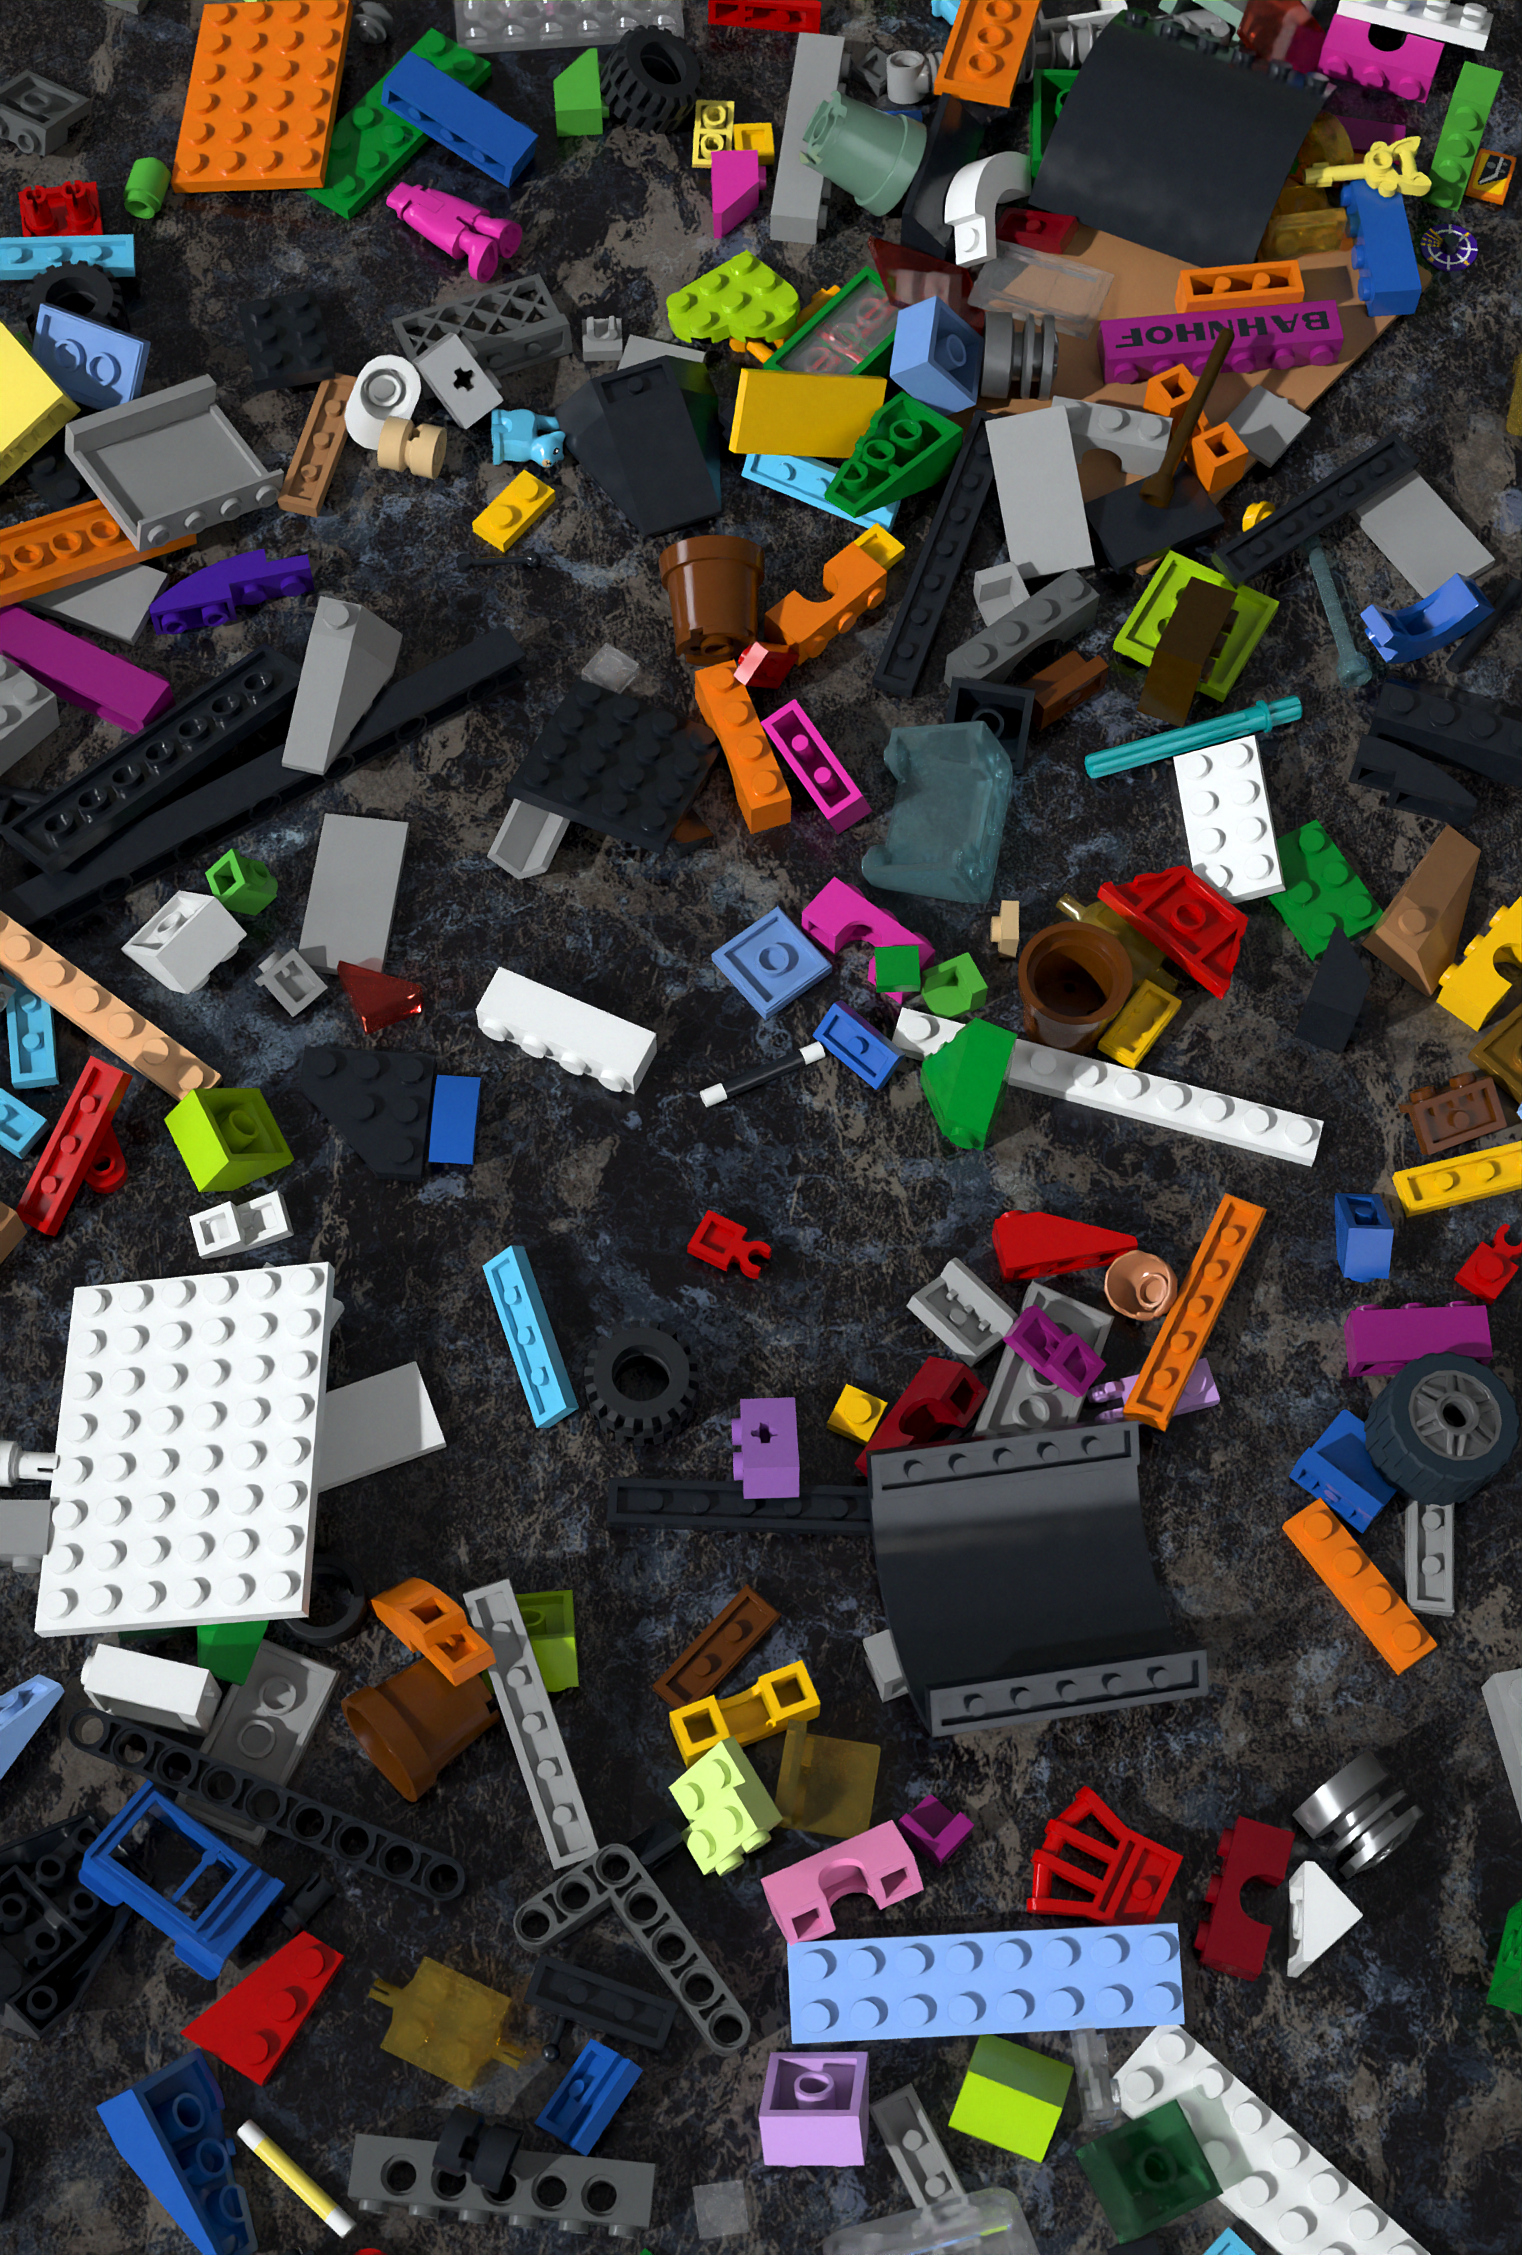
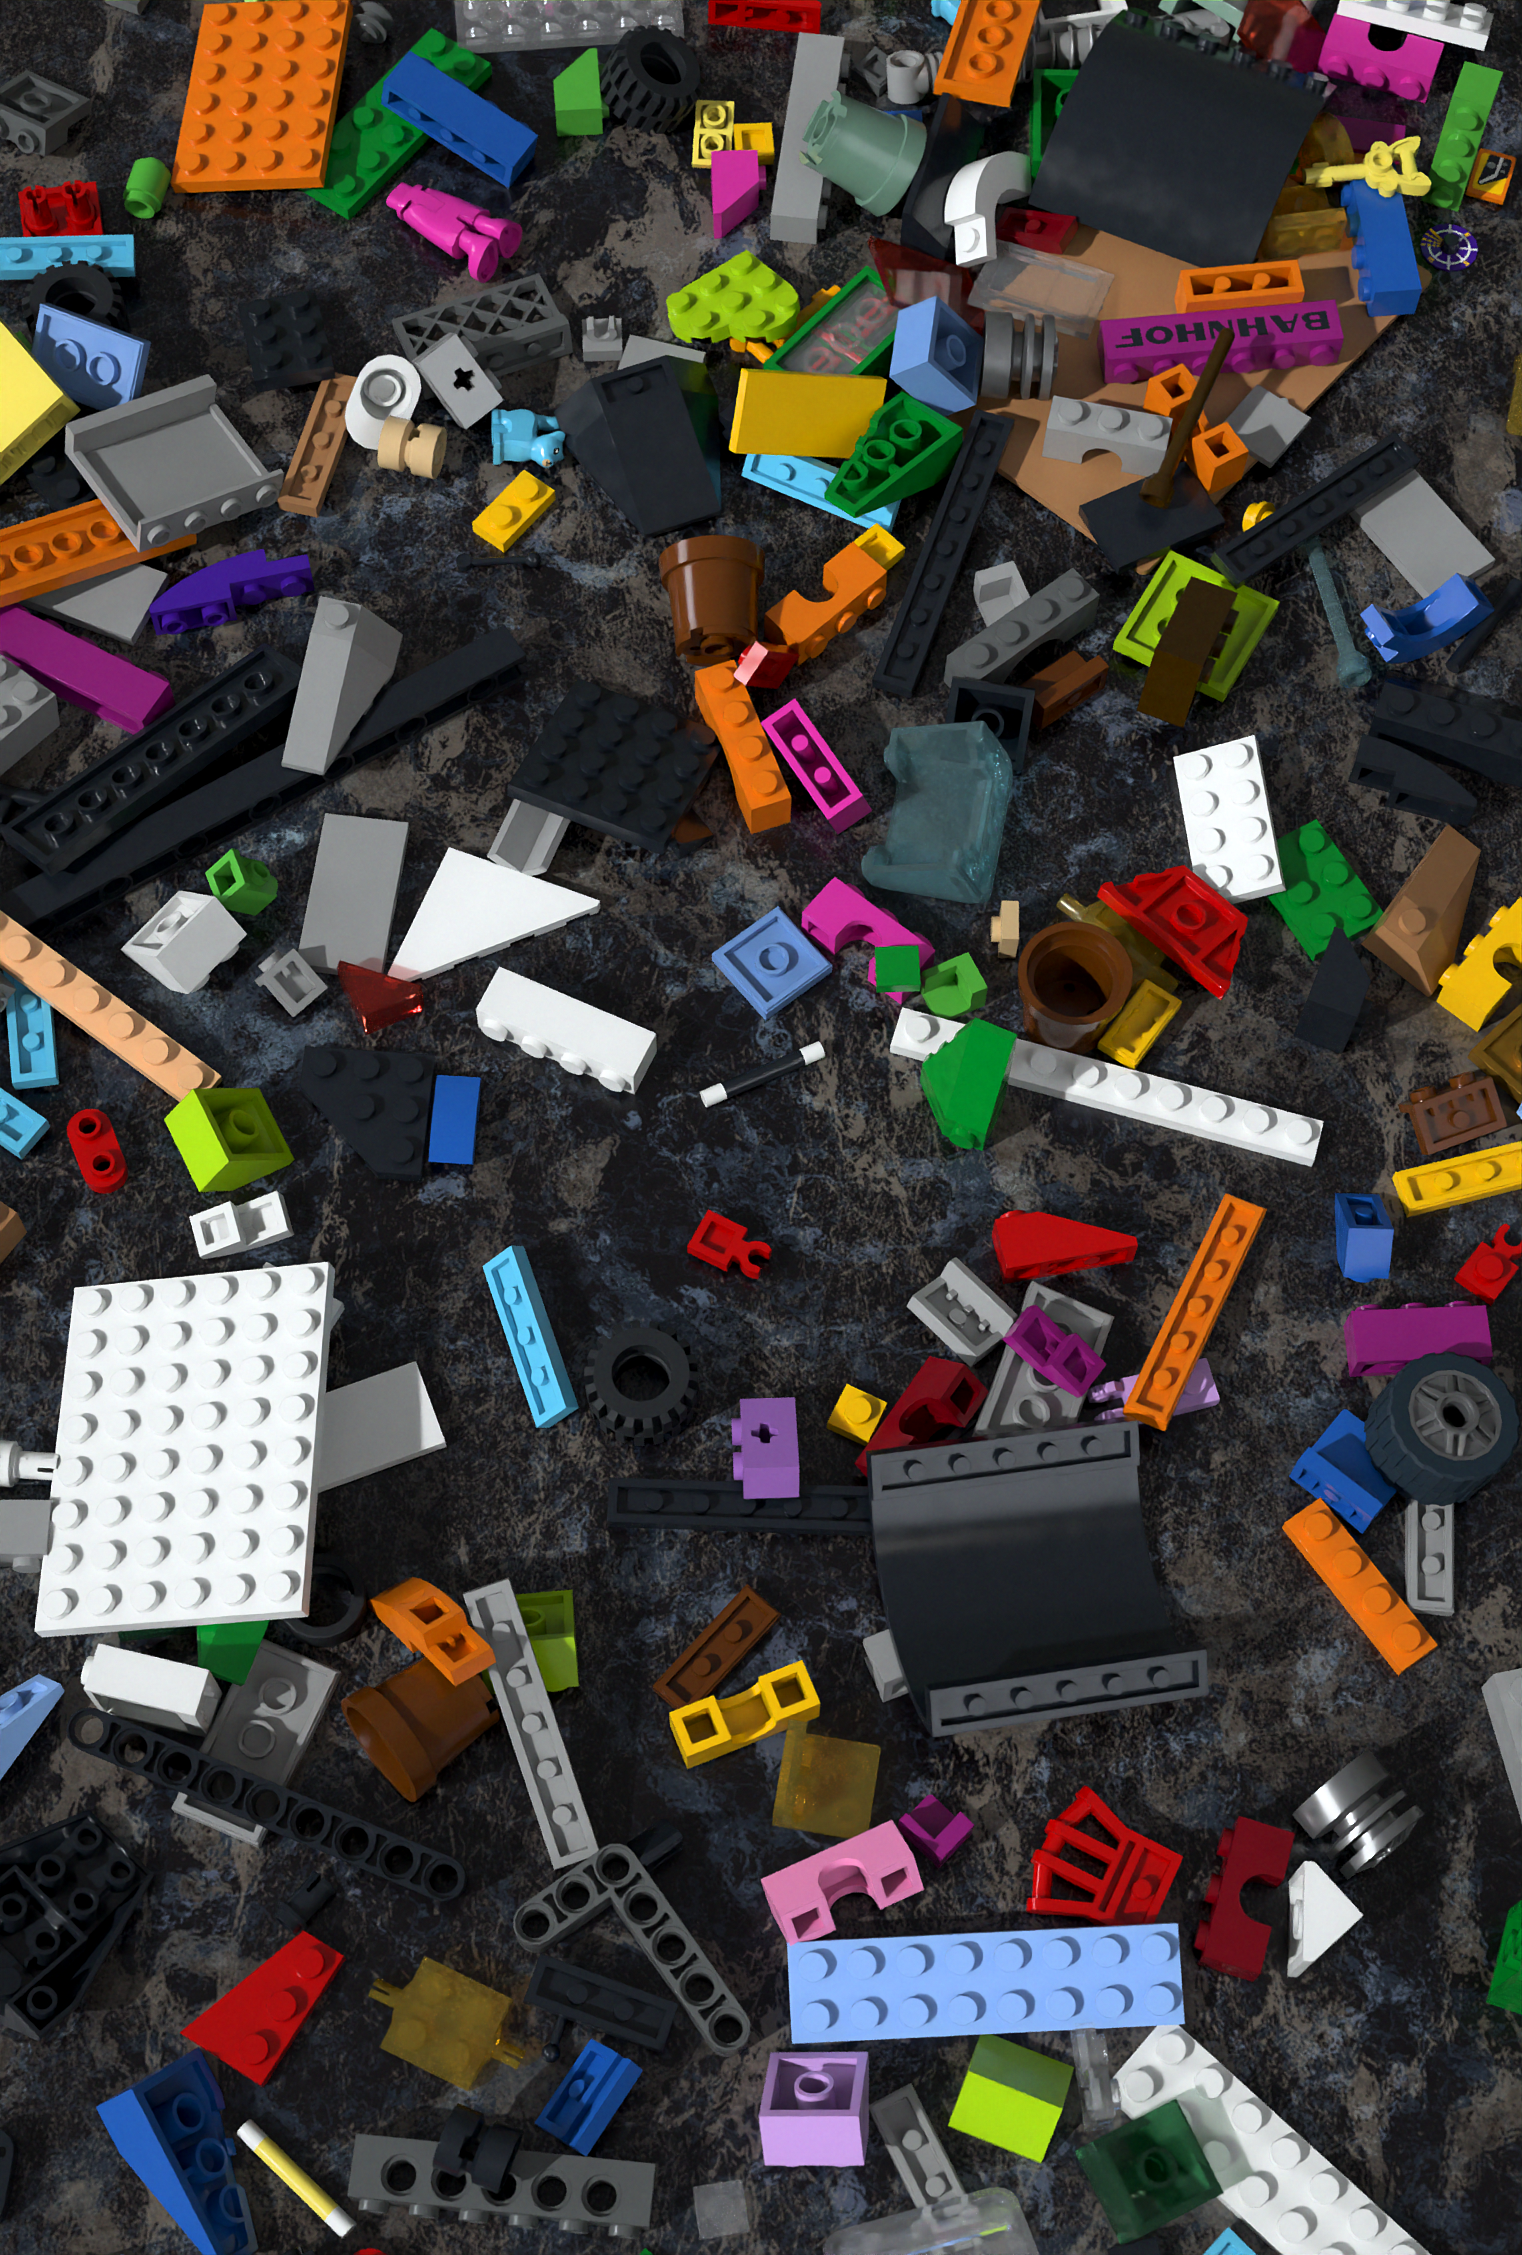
red plate [15,1056,133,1236] -> none
blue piece [78,1780,286,1980] -> none
clear plate [581,642,640,694] -> none
yellowish green plate [669,1736,783,1876] -> none
blue plate [812,1000,906,1090] -> none
light grey tile [985,404,1095,582] -> none
teal axle [1085,695,1303,779] -> none
nougat hair [1104,1250,1178,1321] -> none
none -> white tile [383,847,600,992]

